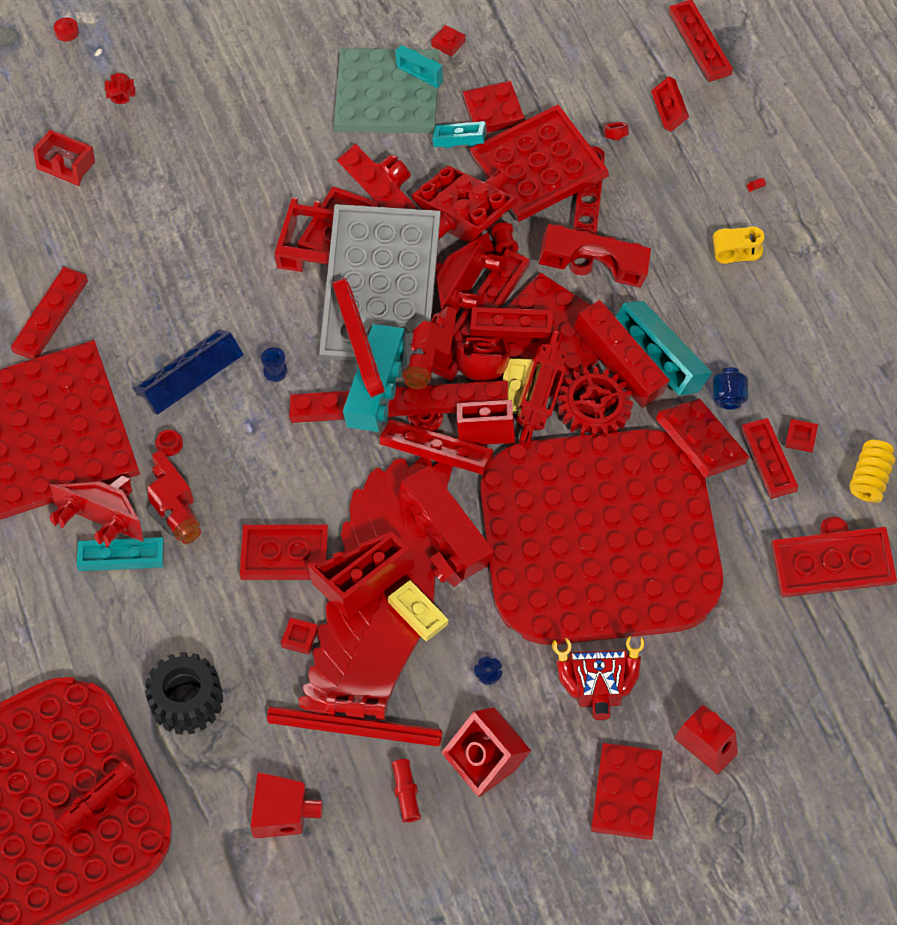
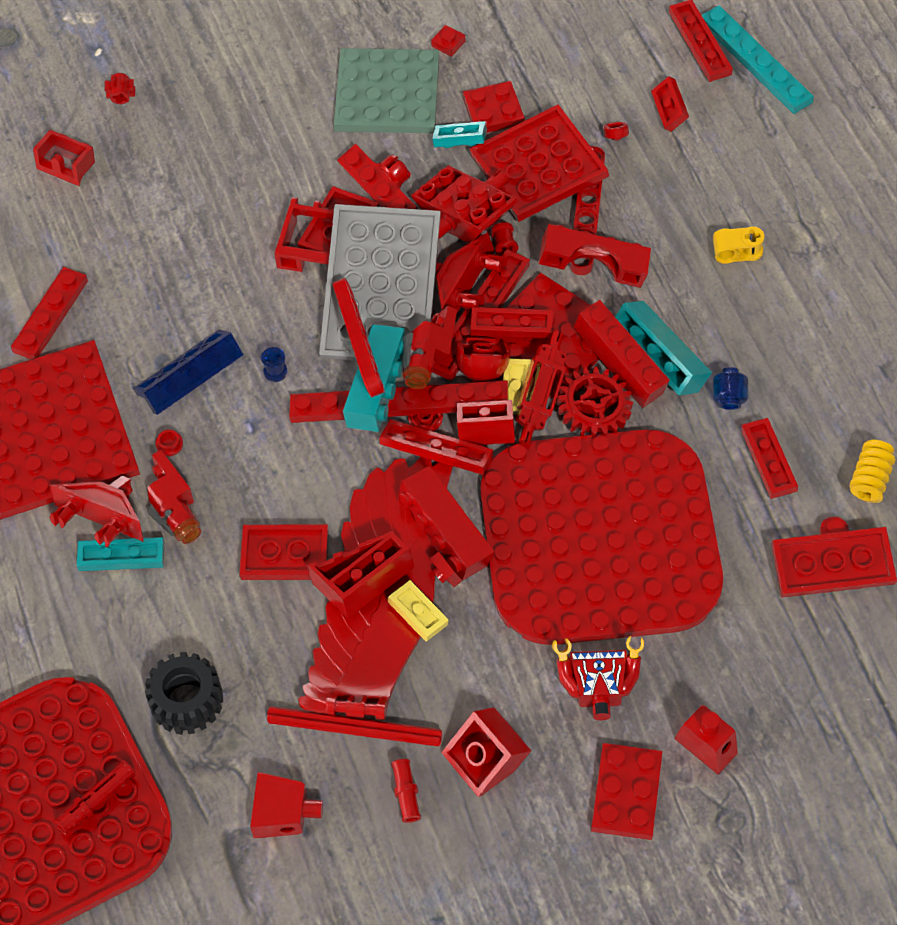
red tile [53,17,79,42] -> none
red plate [281,617,318,655] -> none
teal plate [395,45,443,89] -> none
clear blue plate [474,657,503,685] -> none
red plate [656,398,750,478] -> none
red piece [746,177,766,192] -> none
red plate [785,419,818,453] -> none
none -> teal plate [702,5,814,114]

